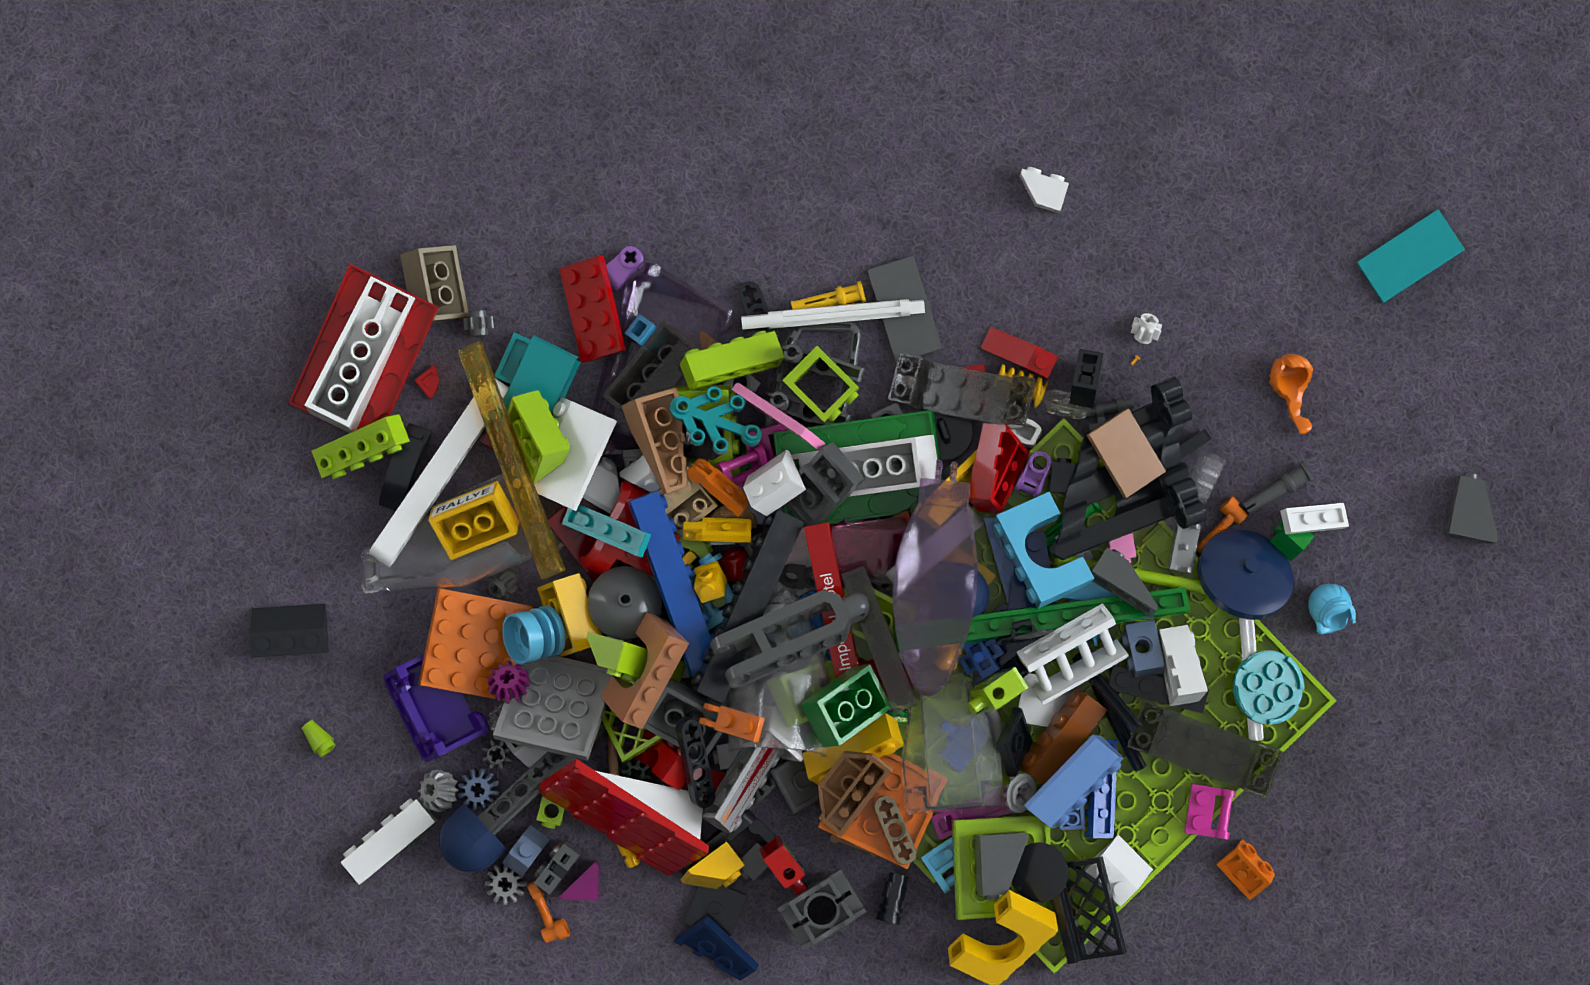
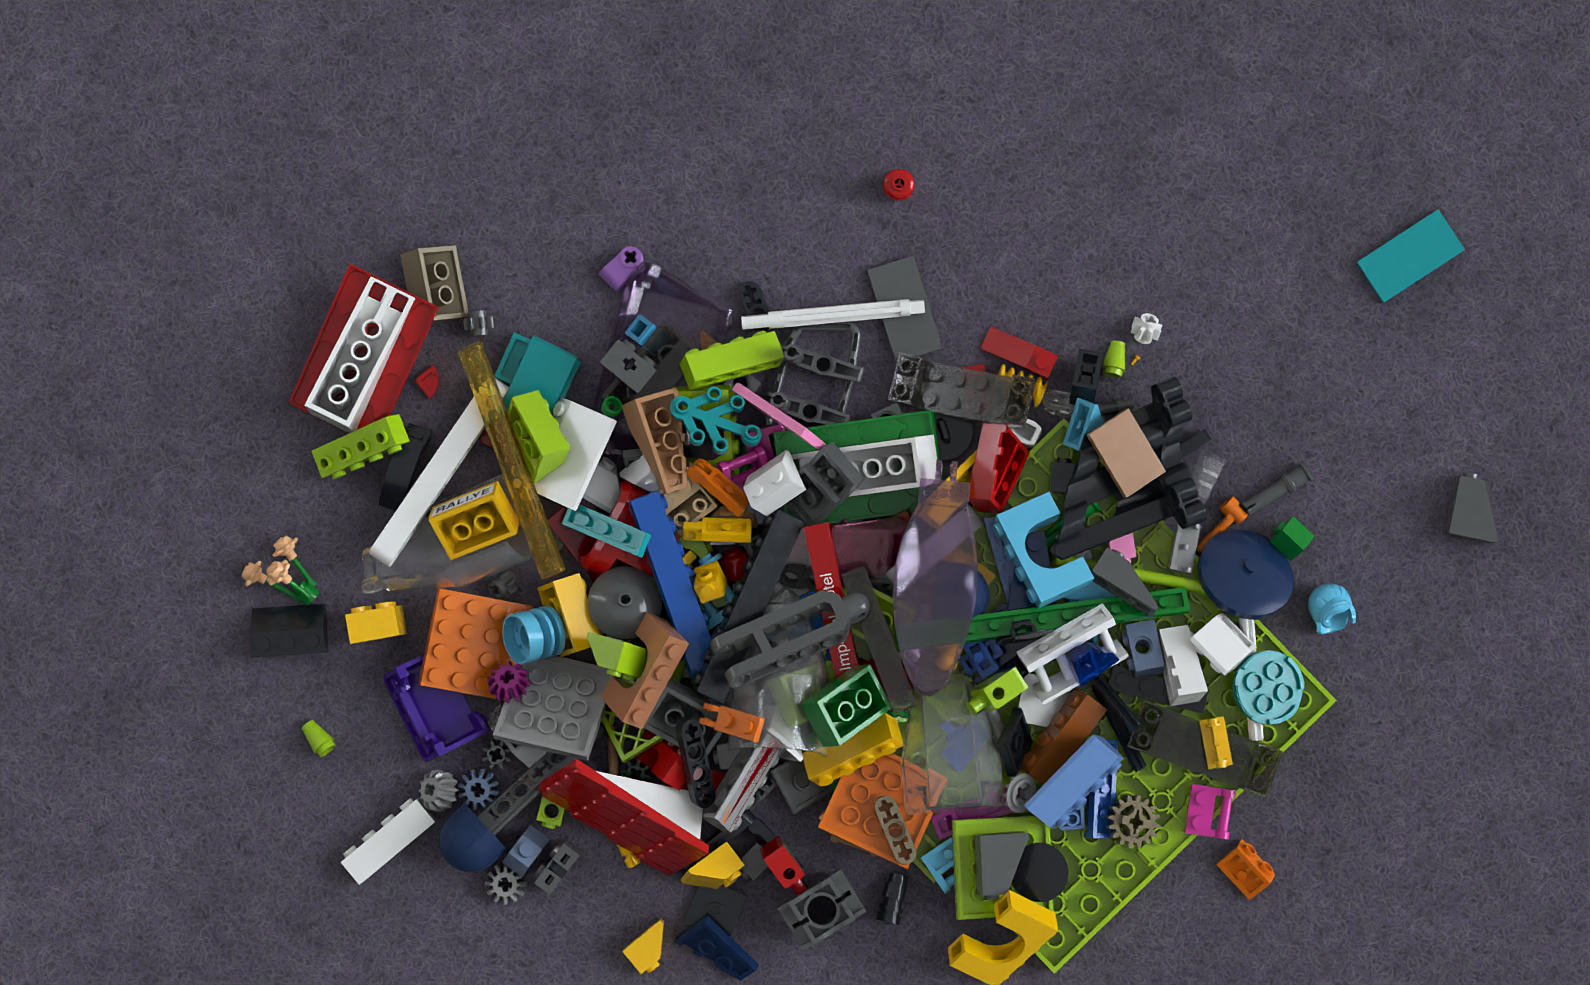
orange brick [527,880,570,943] -> none
red plate [559,256,626,363] -> none
magenta slope [559,861,600,901] -> none
lime window [782,346,859,423] -> none
yellow pin [791,281,866,310] -> none
medium nougat wedge [818,751,893,837] -> none
medium lavender piece [1014,451,1051,499] -> none
white slope [1019,167,1069,214] -> none
black fence [1052,856,1127,964] -> none
white slope [1086,834,1153,907] -> none
orange hair [1269,354,1313,435] -> none
white plate [1280,503,1349,535] -> none
none -> light nougat plant [242,535,319,606]
none -> yellow brick [345,601,408,644]
none -> dark grey brick [599,339,657,394]
none -> green hinge [601,396,622,418]
none -> yellow slope [622,918,664,974]
none -> red head [883,169,915,202]
none -> medium azure slope [1063,398,1104,451]
none -> clear blue wing [1066,641,1119,687]
none -> lime cone [1101,341,1125,378]
none -> dark tan gear [1106,795,1160,848]
none -> white slope [1190,612,1257,675]
none -> yellow hinge [1199,716,1233,769]

